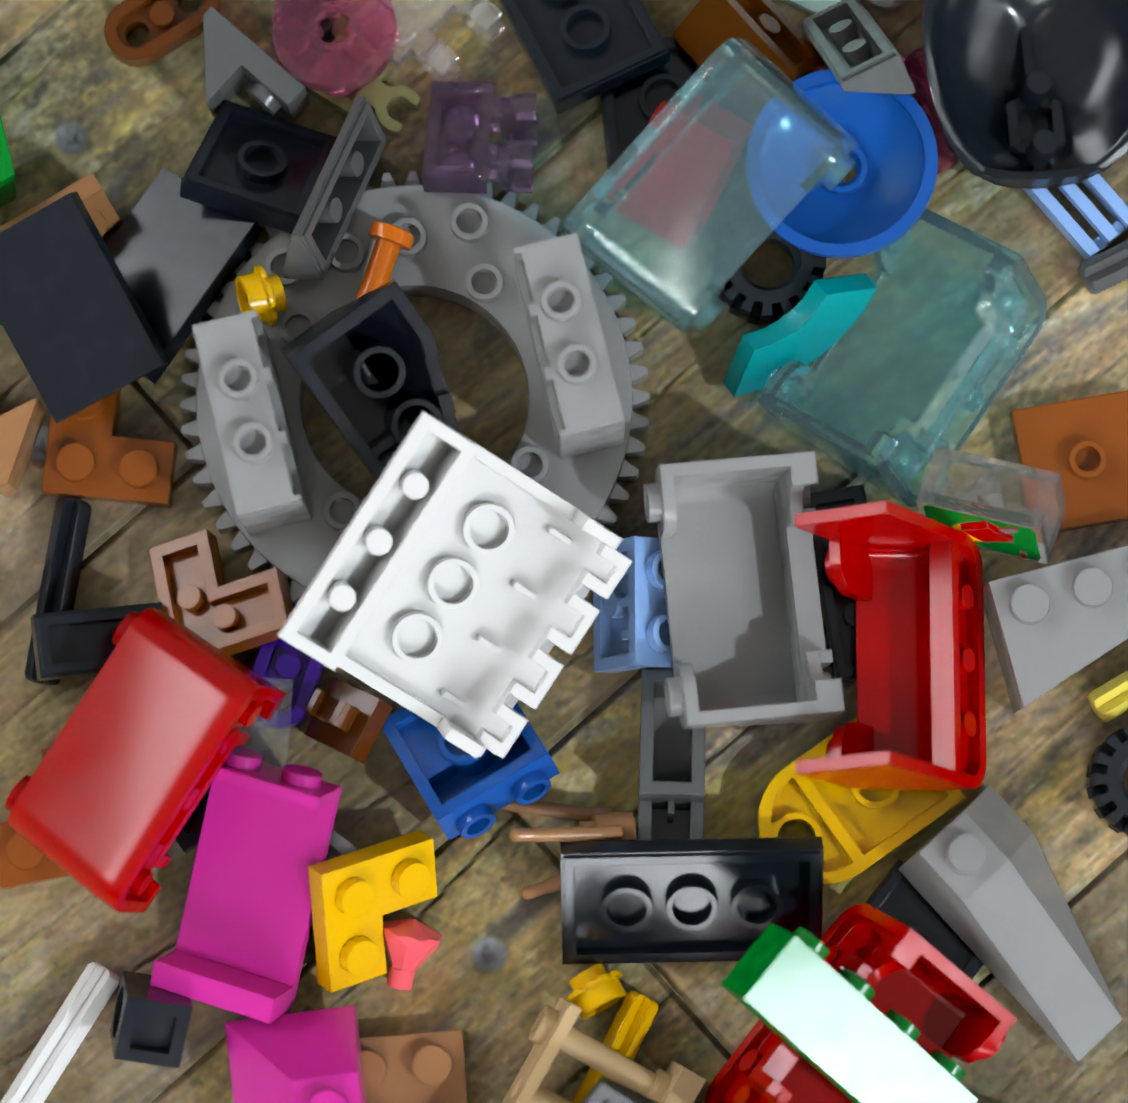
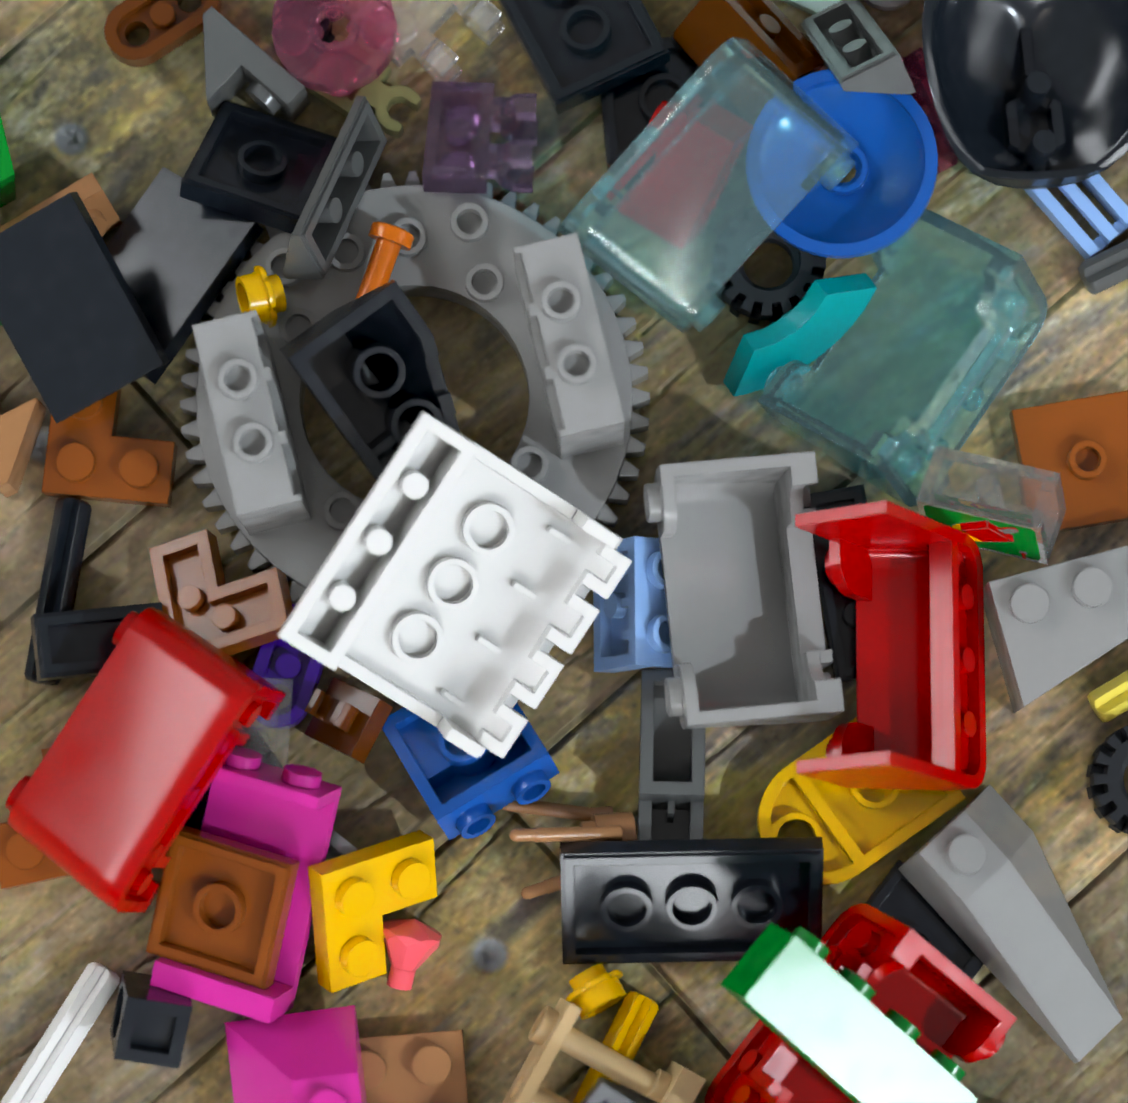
none -> dark orange plate [146,825,300,990]

